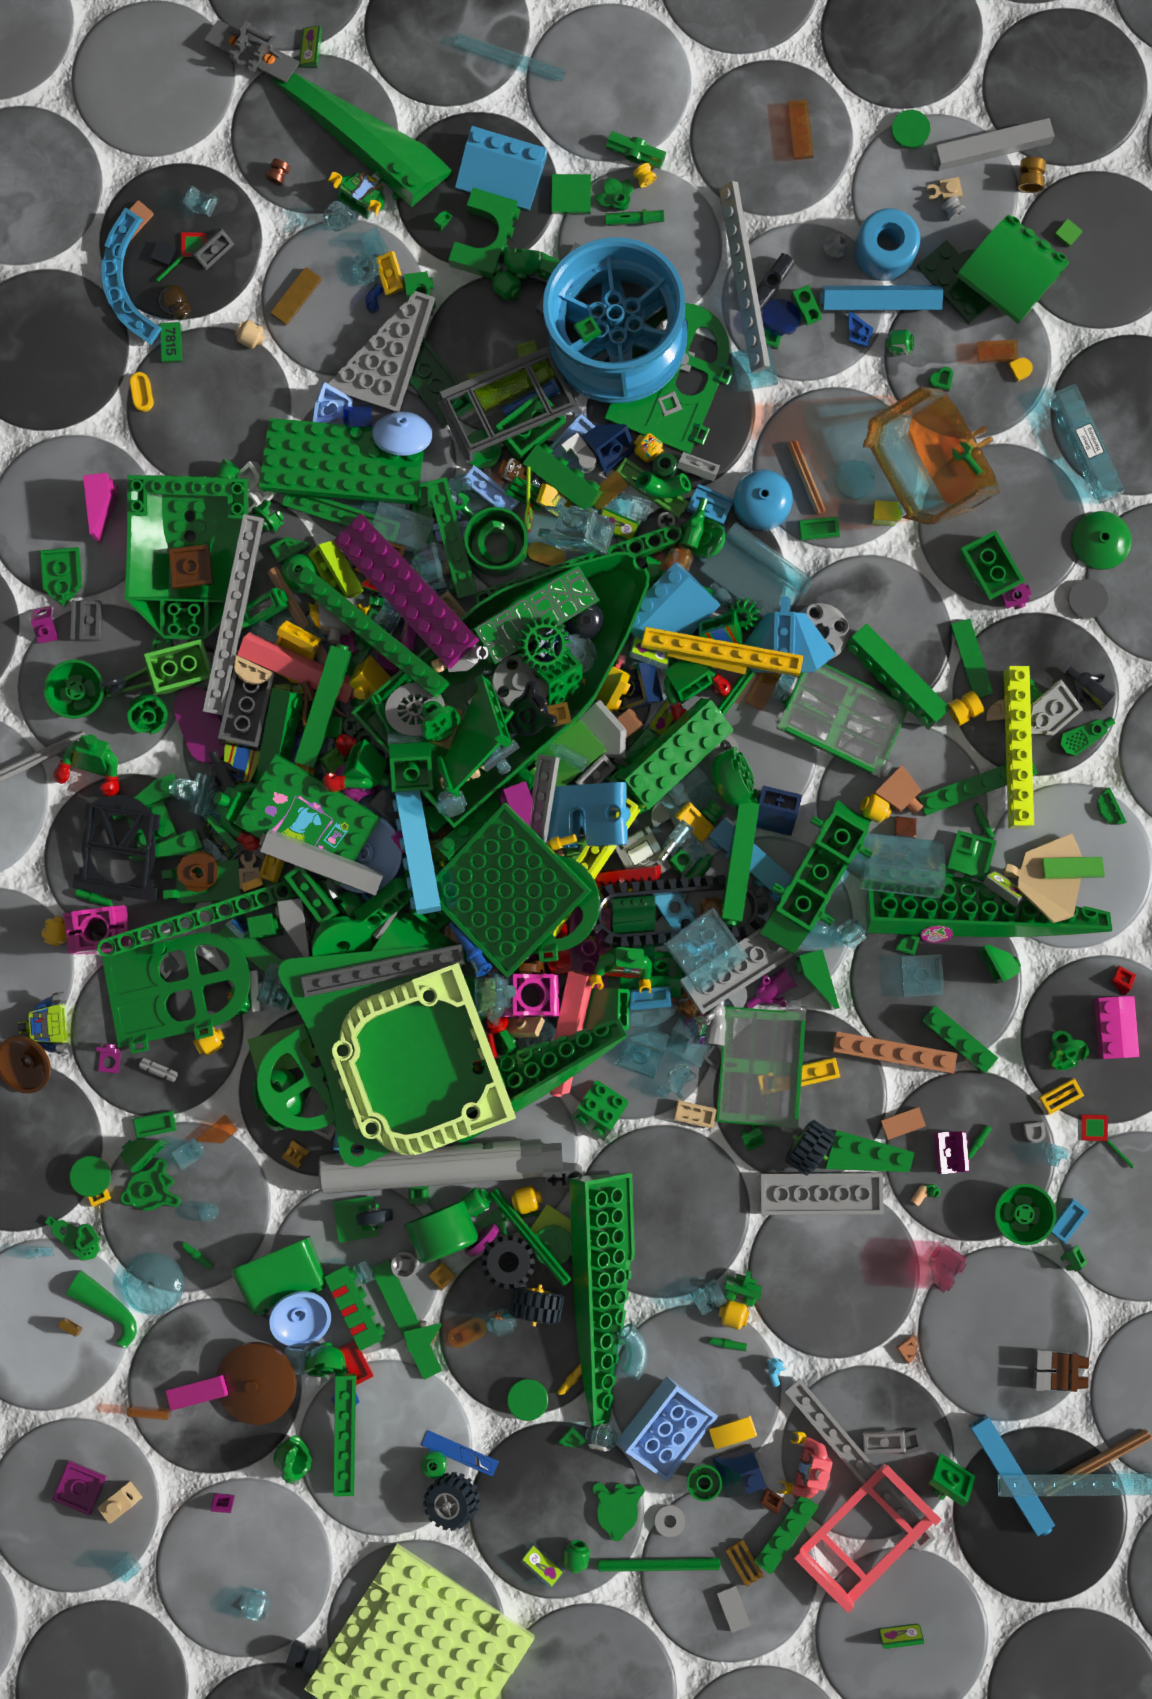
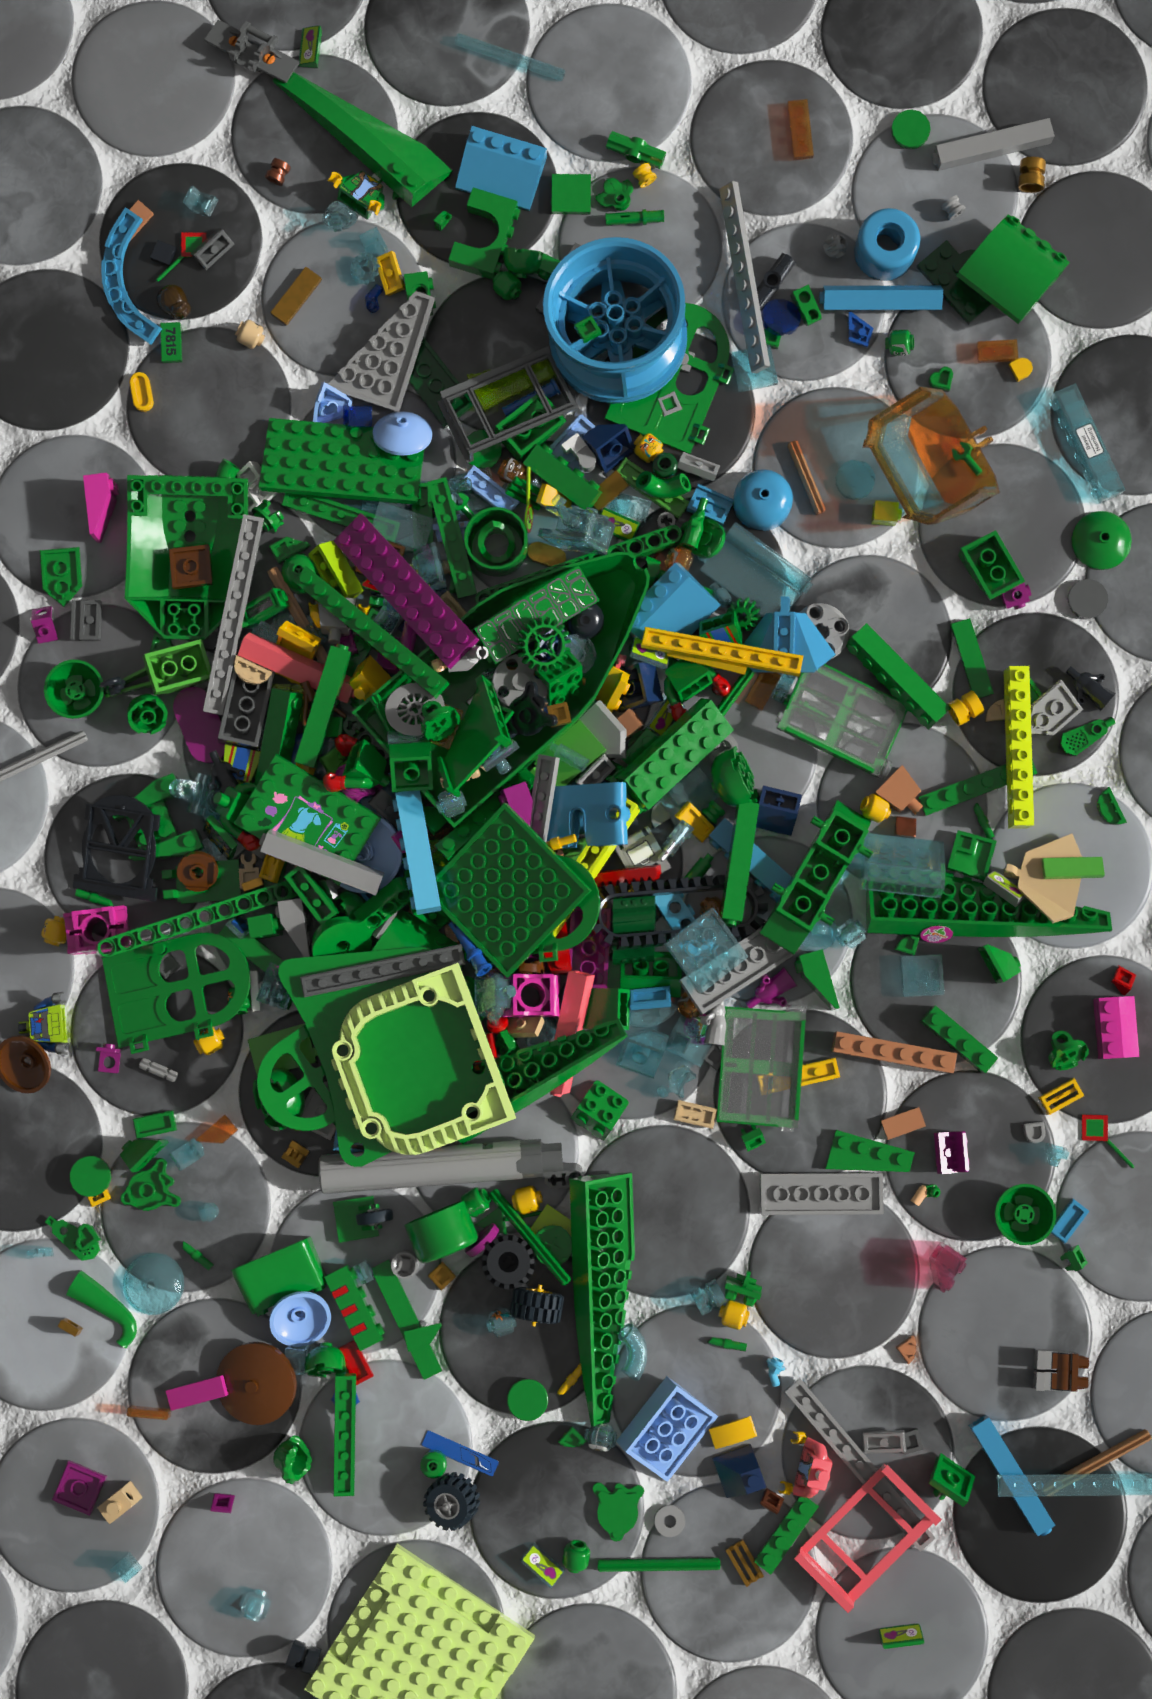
green torso [53,734,119,797] -> none
green tile [408,1186,430,1205] -> none
clear orange plate [448,1317,487,1348] -> none
clear neon green tile [516,340,538,358] -> none
green torso [589,947,652,993] -> none
leg [668,838,707,876] -> none
green piece [686,1463,722,1501] -> none
light grey tile [717,1584,751,1633] -> none
light grey tile [729,988,747,1012] -> none
black wheel [786,1120,835,1176] -> none
green tile [798,516,840,541] -> none
tan plate [926,177,963,202] -> none
green piece [967,1124,992,1160] -> none
bright green tile [1054,219,1083,247] -> none

